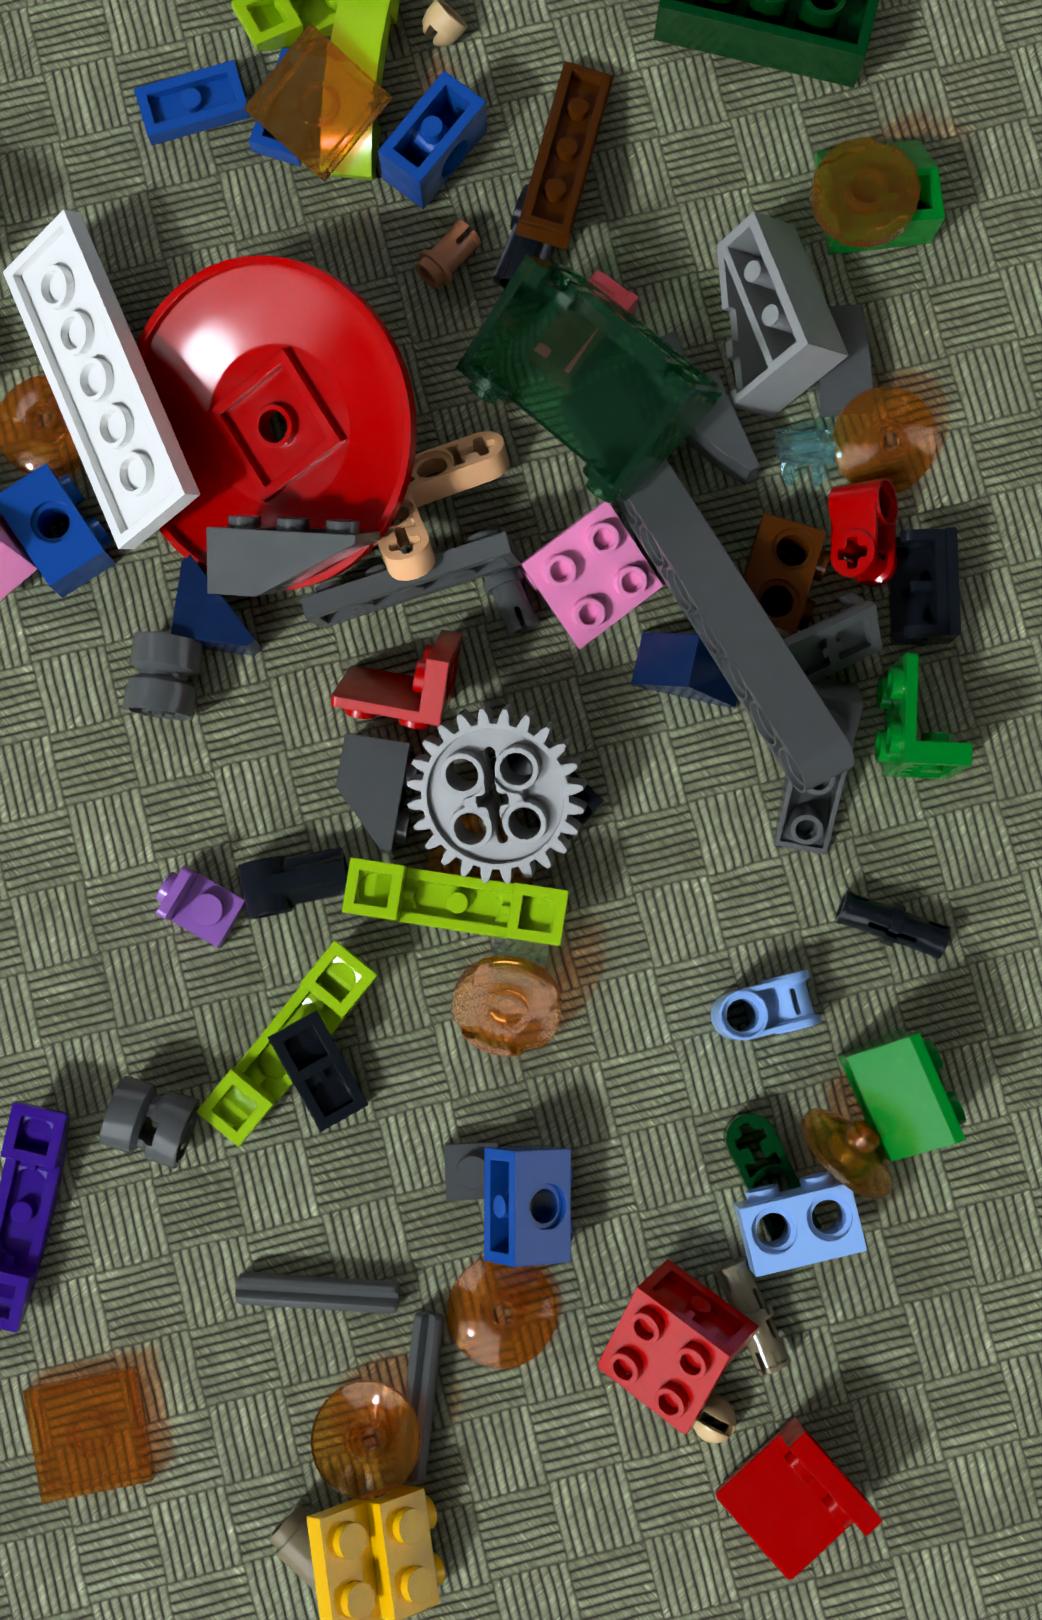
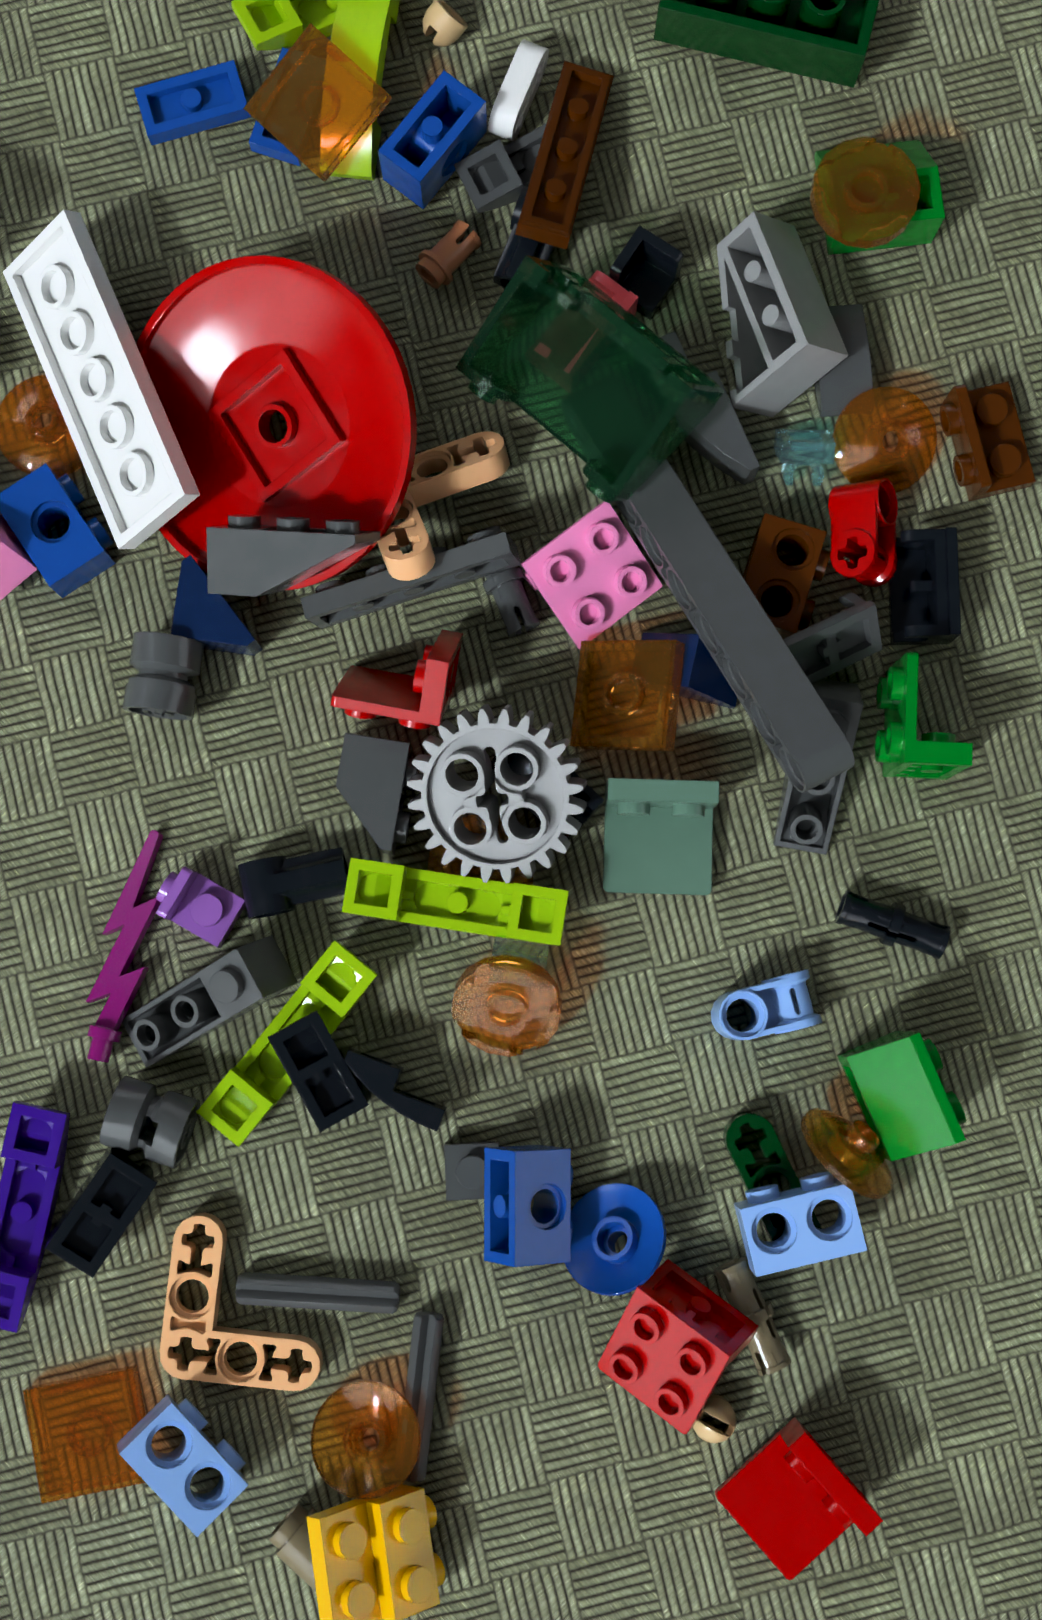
clear orange dish [447,1259,557,1369] -> none
none -> black hinge [45,1147,158,1278]
none -> magenta piece [86,830,163,1063]
none -> light blue brick [117,1394,248,1537]
none -> dark grey slope [122,935,298,1068]
none -> light nougat beam [159,1212,323,1391]
none -> black slope [344,1049,447,1131]
none -> dark grey slope [453,123,547,213]
none -> white beam [488,39,549,141]
none -> blue dish [565,1183,666,1296]
none -> clear orange tile [570,640,685,751]
none -> sand green bracket [603,778,719,896]
none -> black panel [609,225,684,320]
none -> reddish brown bracket [940,381,1036,501]

